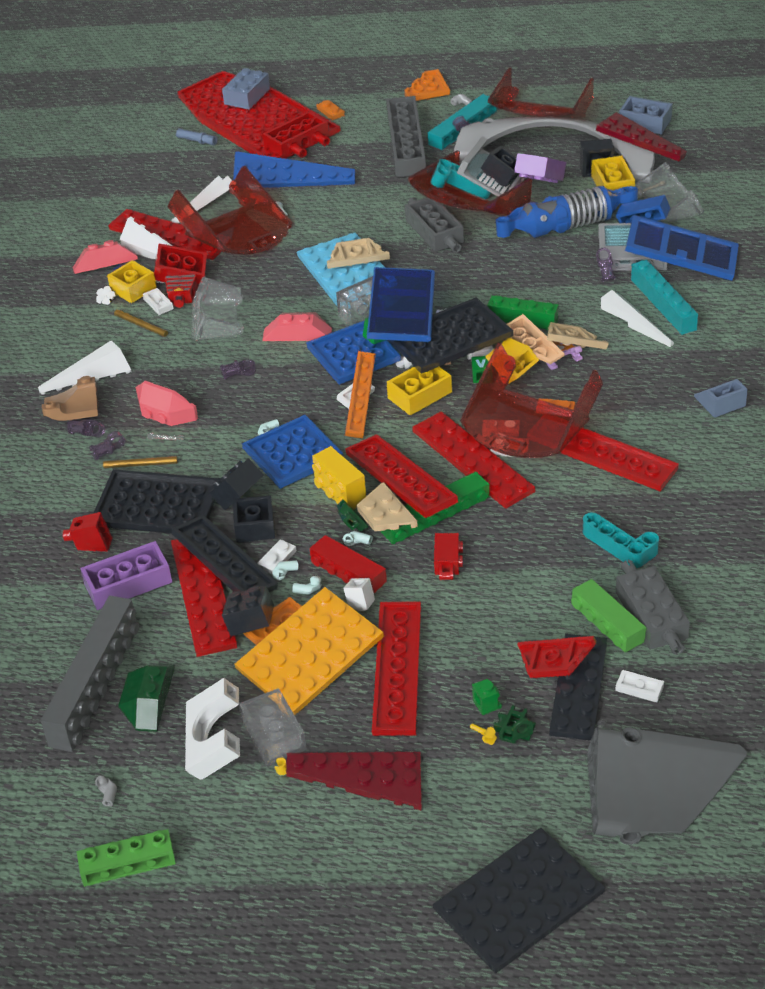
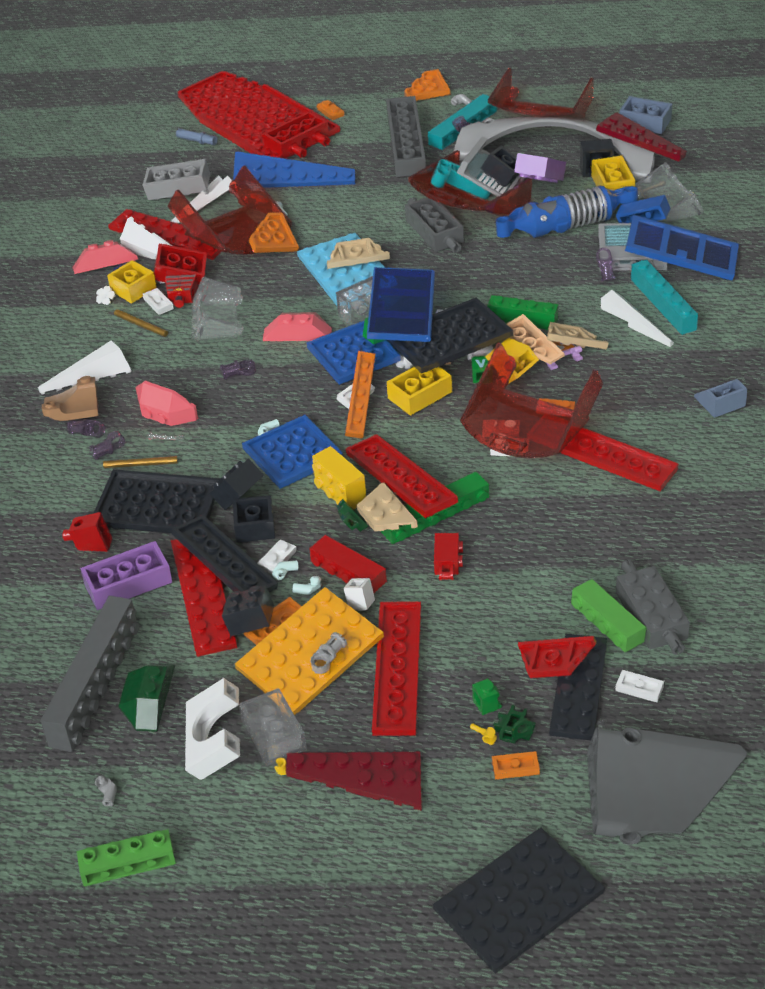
sand blue brick [222,68,270,109] -> none
light aqua arm [343,531,373,546] -> none
red plate [412,411,535,509] -> none
teal beam [582,512,659,568] -> none
none -> light grey brick [143,159,211,200]
none -> orange plate [249,213,299,253]
none -> light grey connector [310,632,347,674]
none -> orange plate [492,751,540,780]

